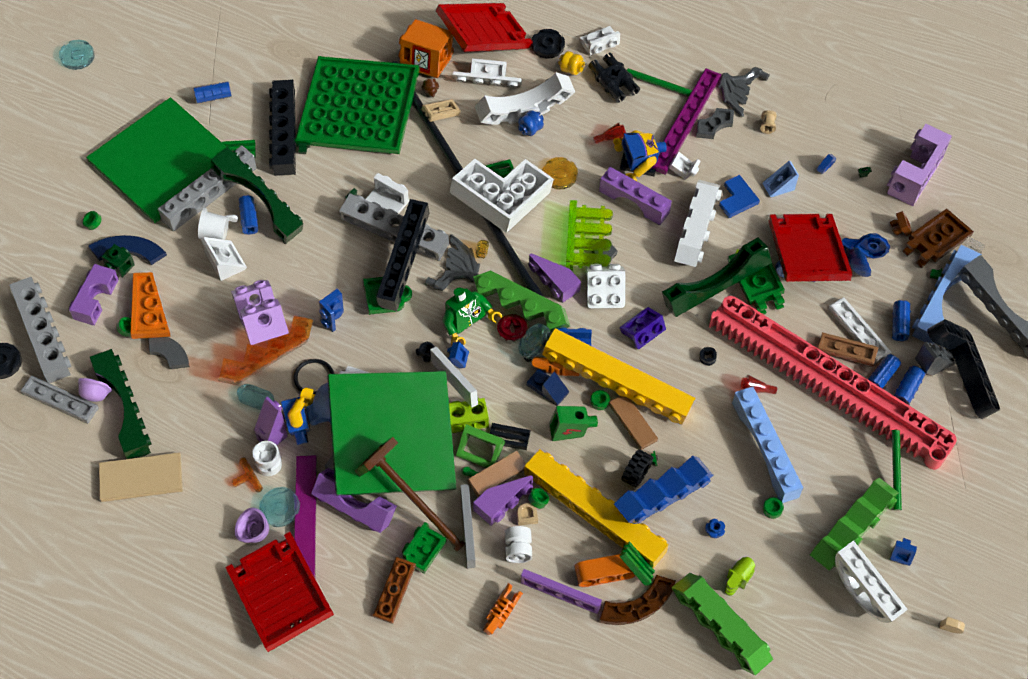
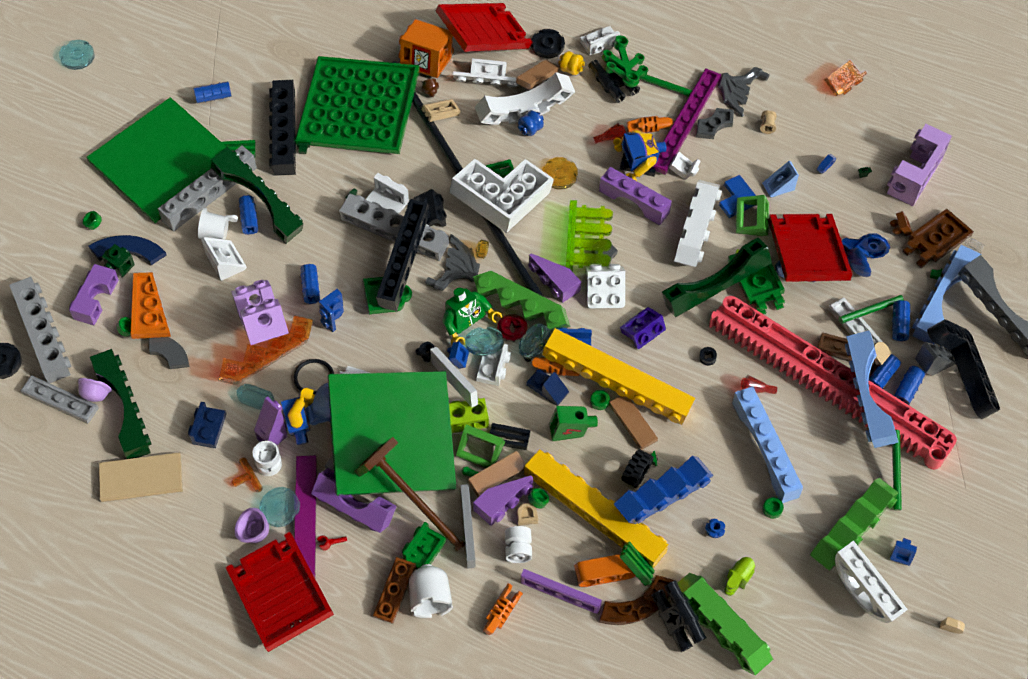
none -> dark blue bracket [188,402,227,449]
none -> blue axle [300,264,320,304]
none -> red hand [317,535,347,551]
none -> white cylinder [409,564,453,618]
none -> black bracket [414,189,447,227]
none -> clear light blue tile [465,327,504,356]
none -> white bracket [477,344,511,386]
none -> medium nougat tile [516,60,560,90]
none -> green plant [601,35,648,87]
none -> orange hinge [627,116,673,133]
none -> black pin [651,580,707,653]
none -> bright green tile [736,195,769,236]
none -> clear orange bracket [824,60,867,96]
none -> green bar [838,295,904,324]
none -> light blue arch [845,330,899,448]
none -> tan tile [874,342,892,366]

